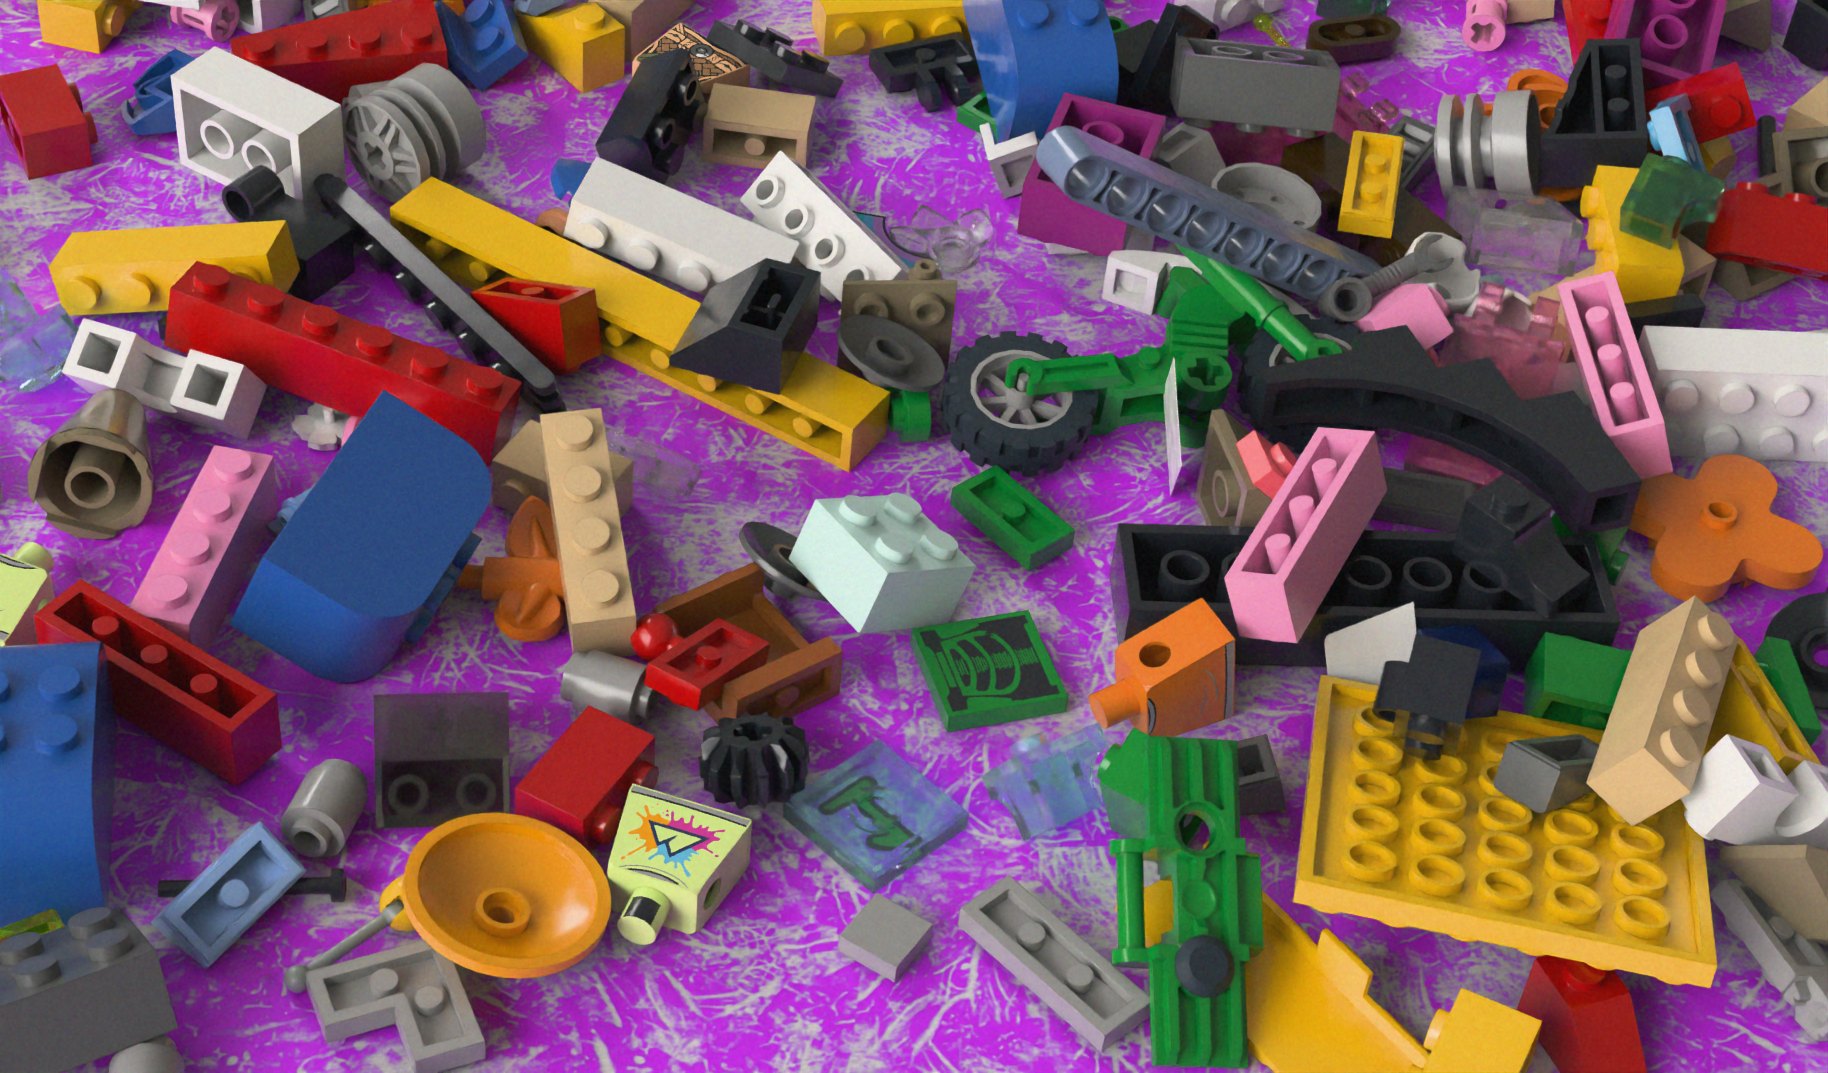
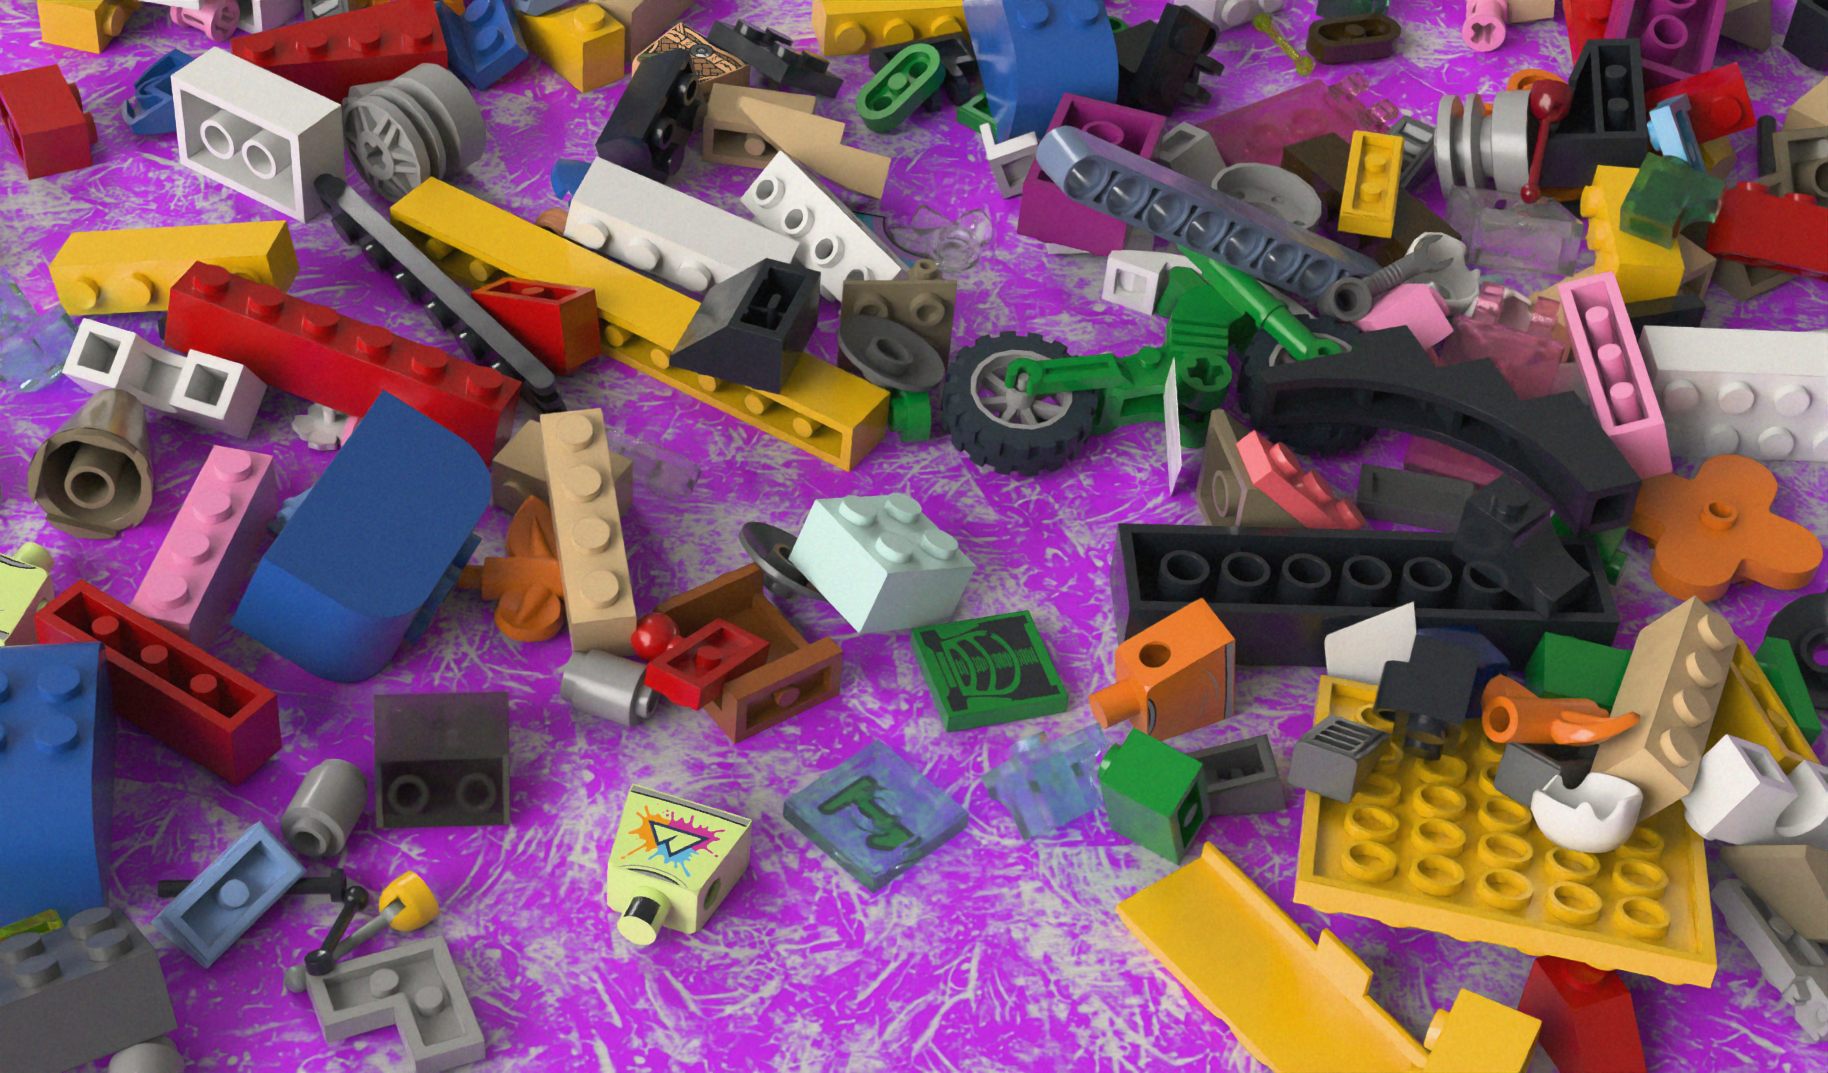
black hinge [222,165,355,303] -> none
light orange dish [402,813,611,979] -> none
red brick [515,705,659,854] -> none
black gear [698,711,810,809] -> none
light grey tile [838,893,933,982] -> none
green plate [950,465,1075,572] -> none
light grey plate [958,875,1150,1053] -> none
green piece [1109,735,1264,1069] -> none
dark grey brick [1169,36,1341,138] -> none
bright pink brick [1224,427,1387,643] -> none
none -> black hinge [304,885,370,976]
none -> tan slope [736,95,891,200]
none -> green plate [855,43,946,132]
none -> dark grey slope [1287,714,1392,804]
none -> orange plant [1481,674,1640,746]
none -> dark red hinge [1520,79,1574,204]
none -> white hair [1530,772,1643,853]

